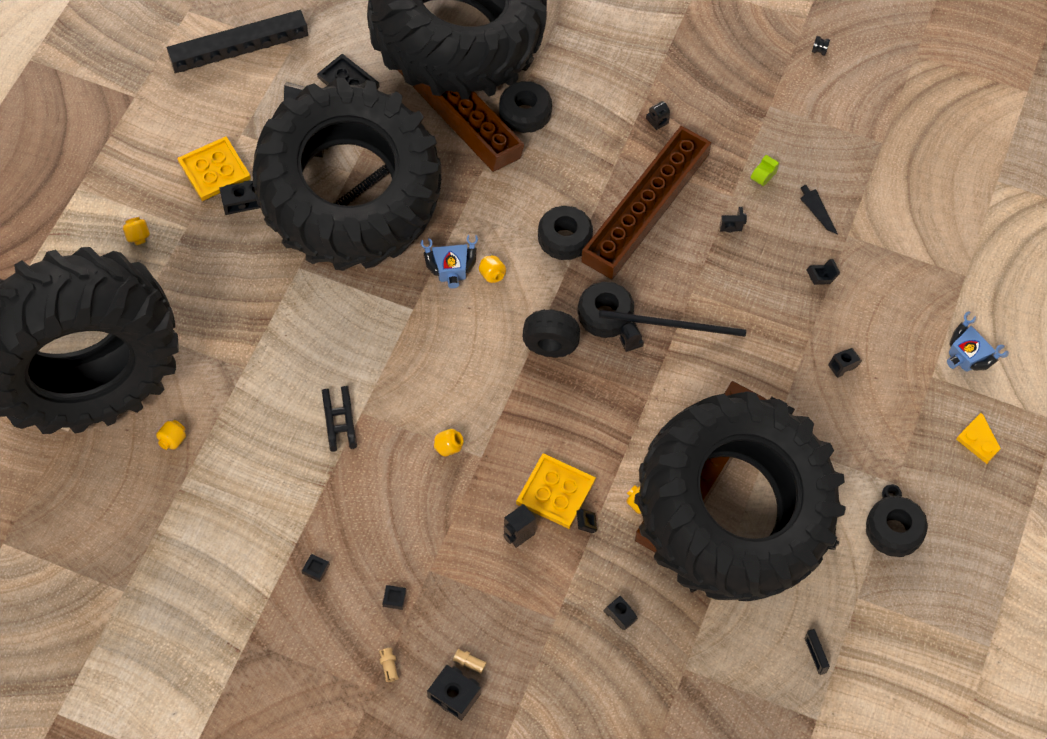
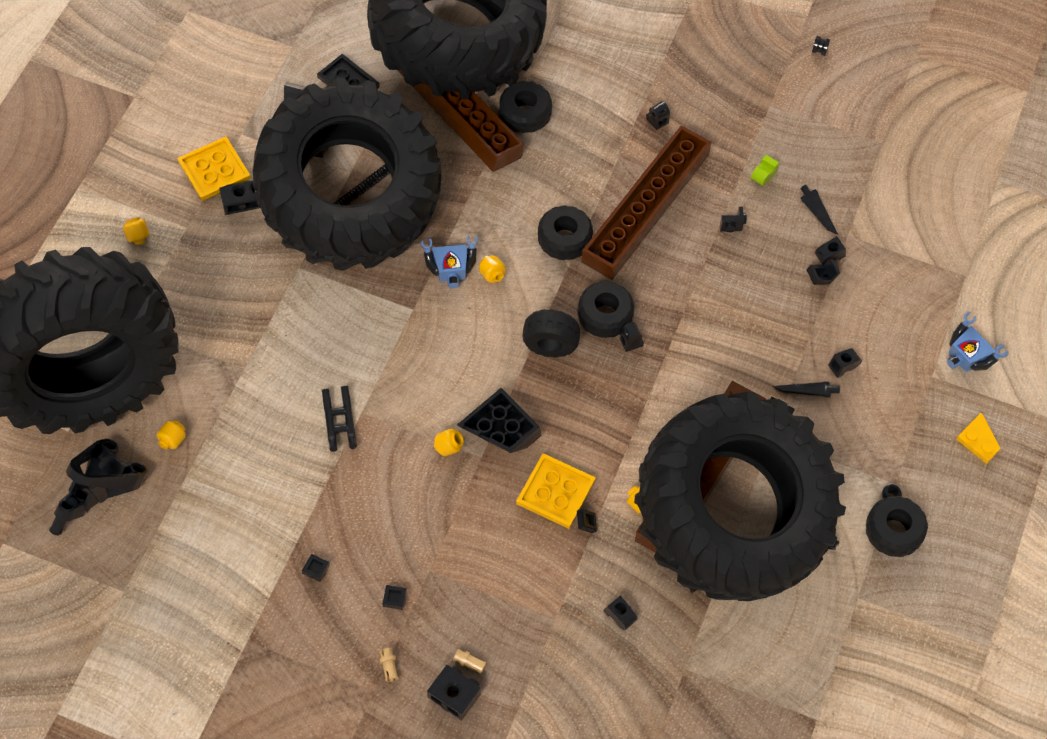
black brick [167,9,308,73] -> none
black brick [503,504,536,548] -> none
black piece [599,310,746,337] -> none
black tile [804,629,830,675] -> none
none -> black connector [49,439,148,536]
none -> black wedge [457,388,542,453]
none -> black bar [772,382,840,397]
none -> black leg [815,236,846,265]

